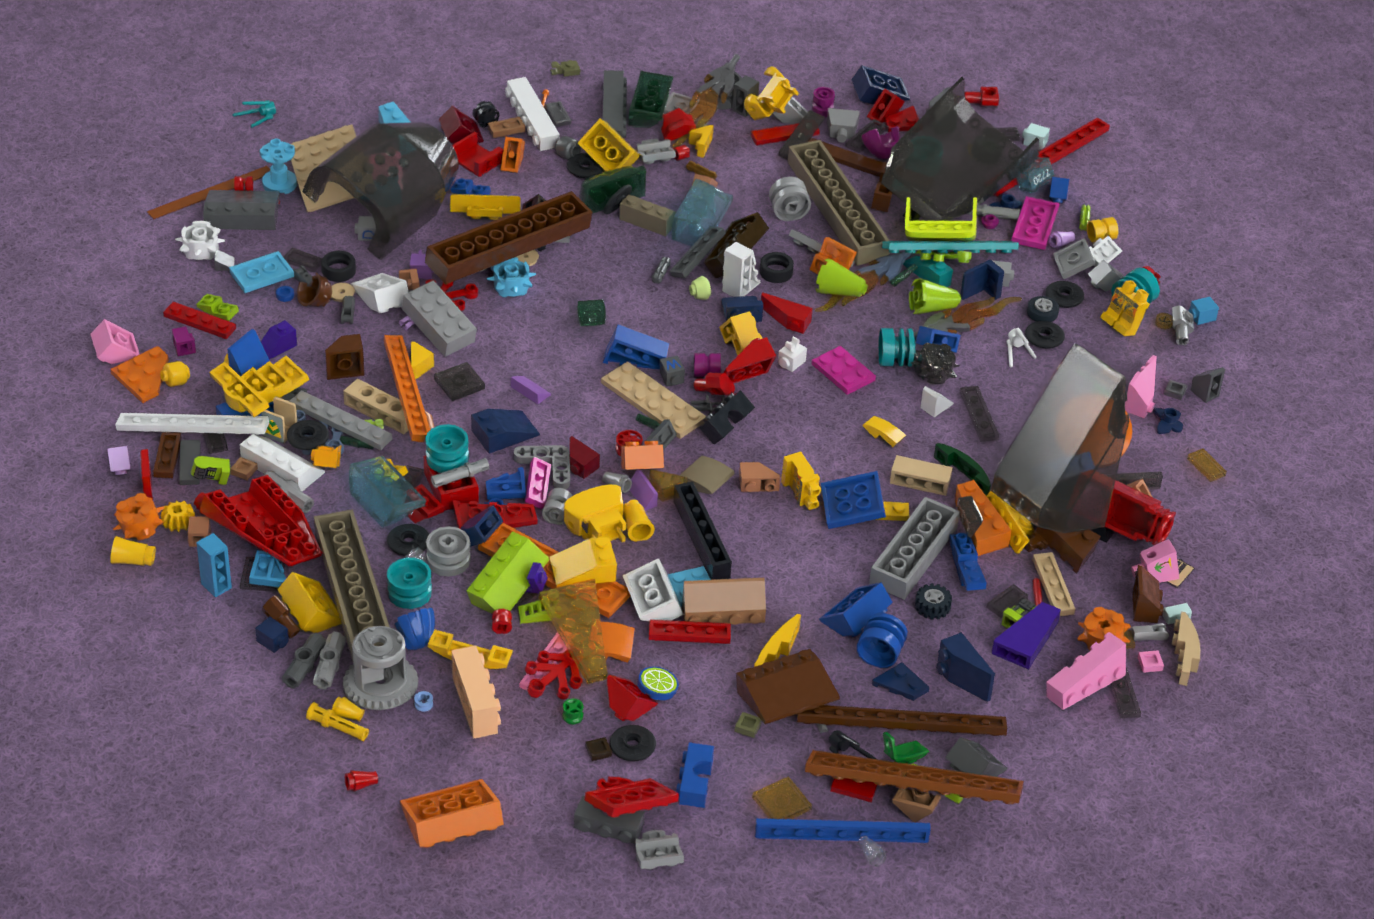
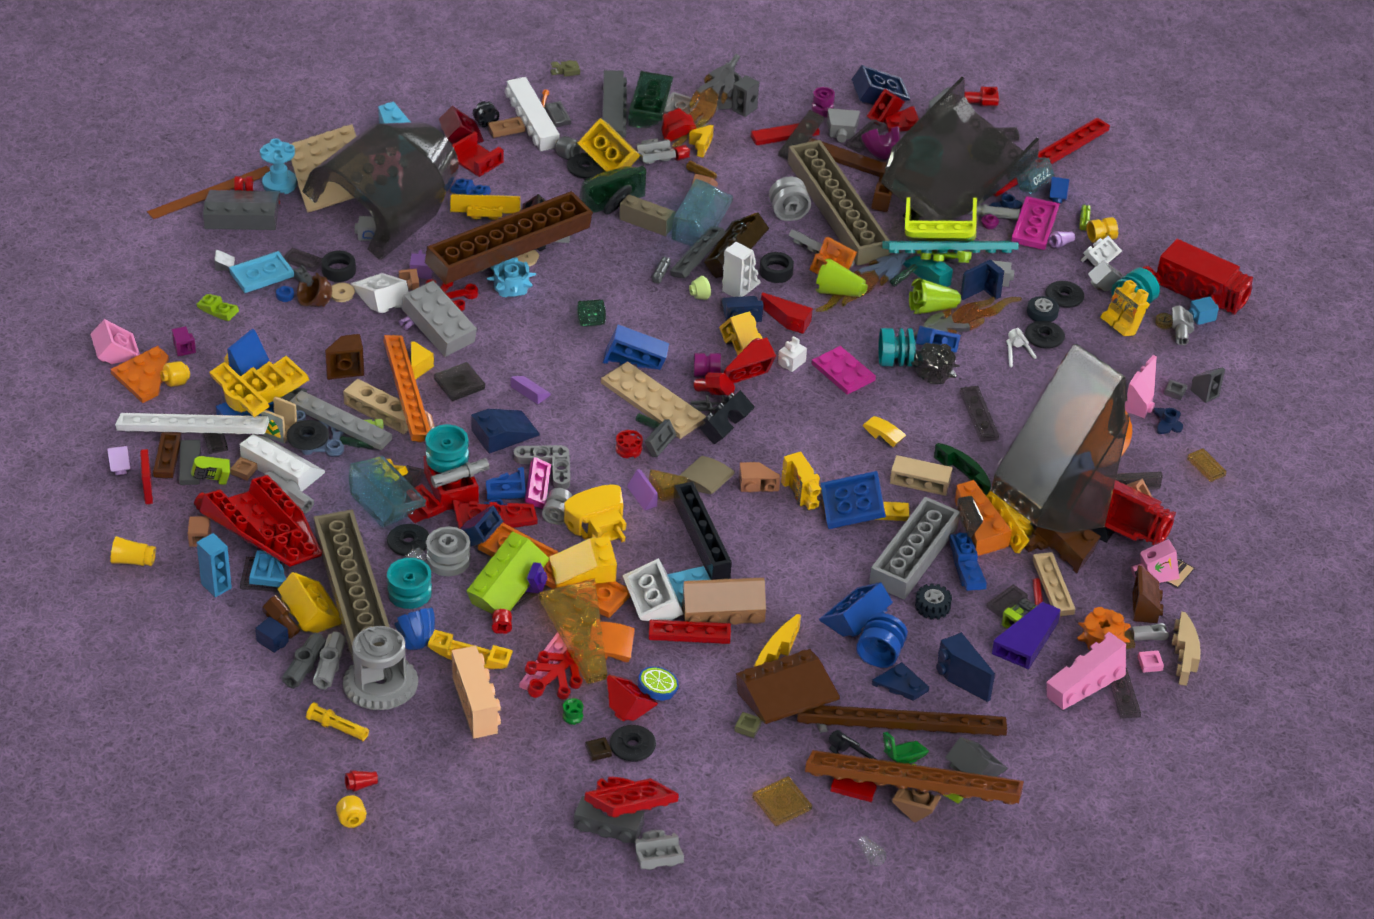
orange brick [113,493,164,540] -> none
yellow gear [161,500,195,532] -> none
red plate [163,302,236,339] -> none
white brick [175,221,225,260] -> none
teal plant [233,100,276,128] -> none
dark purple slope [261,320,297,360] -> none
light orange window [311,445,341,468] -> none
yellow cone [332,697,365,722] -> none
dark grey bar [341,296,355,324] -> none
orange slope [400,779,504,848] -> none
light blue bush [414,691,433,712] -> none
orange slope [501,137,525,173] -> none
lime slope [518,596,561,624] -> none
dark red slope [569,436,600,479] -> none
light grey cone [602,472,632,493] -> none
orange brick [621,441,664,470] -> none
yellow plant [623,500,655,542] -> none
dark grey brick [660,356,685,386] -> none
blue arch [676,743,714,808] -> none
yellow piece [744,66,799,120] -> none
blue tile [755,818,931,843] -> none
light grey slope [773,97,811,124] -> none
white slope [921,386,954,417] -> none
light aqua brick [1022,123,1050,150] -> none
light grey tile [1053,238,1096,279] -> none
light aqua piece [1163,603,1192,625] -> none
none -> yellow head [336,795,366,828]
none -> red piece [1157,239,1253,315]

